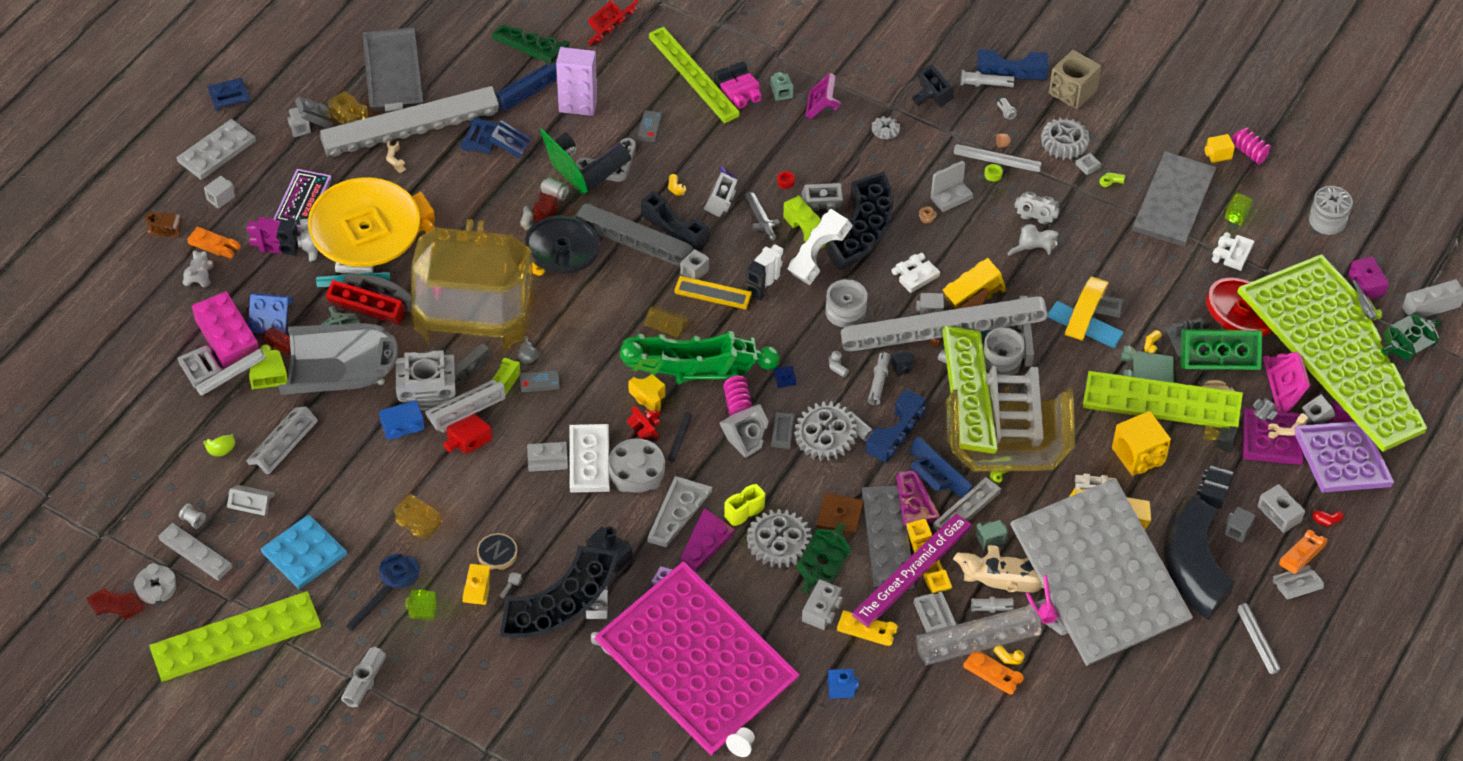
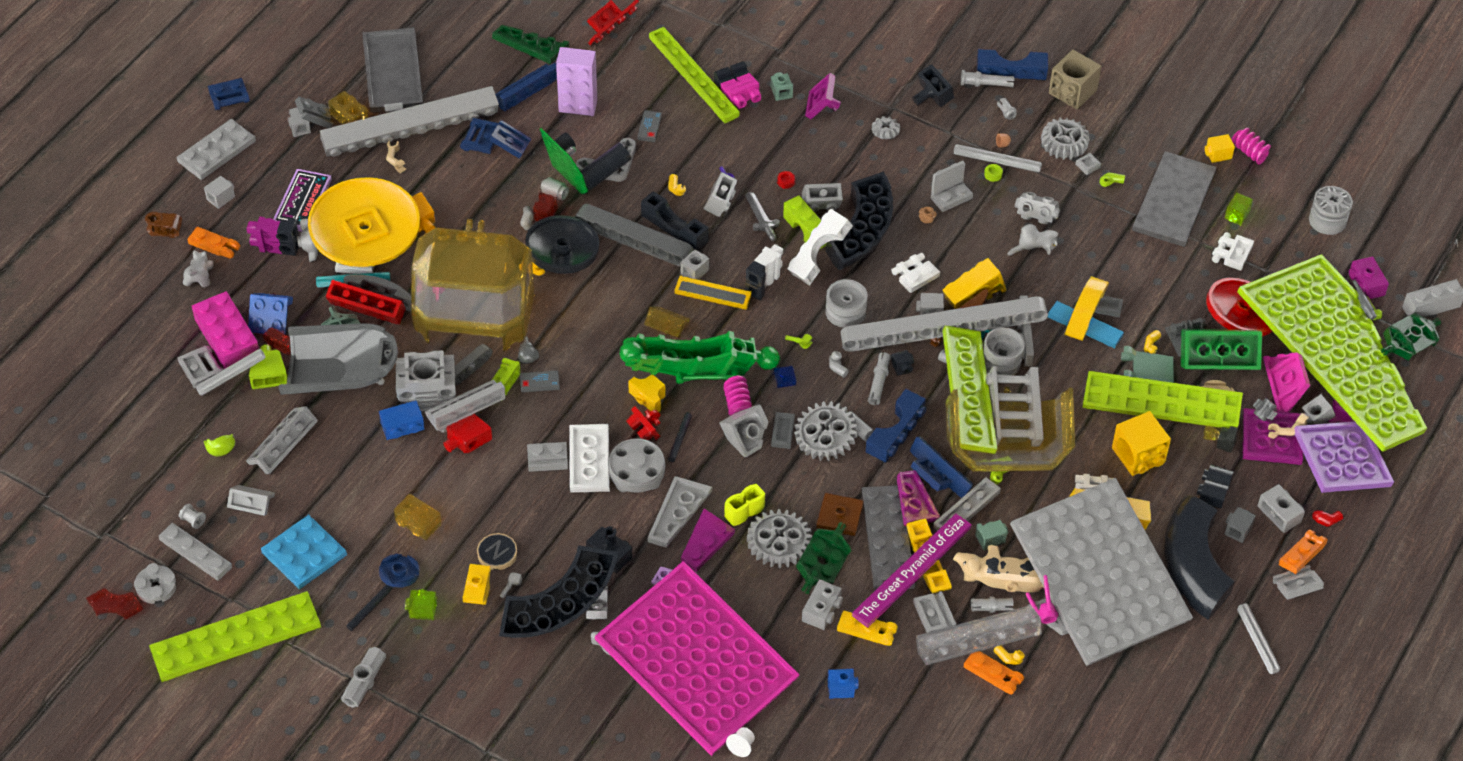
none -> lime hand [785,334,813,349]

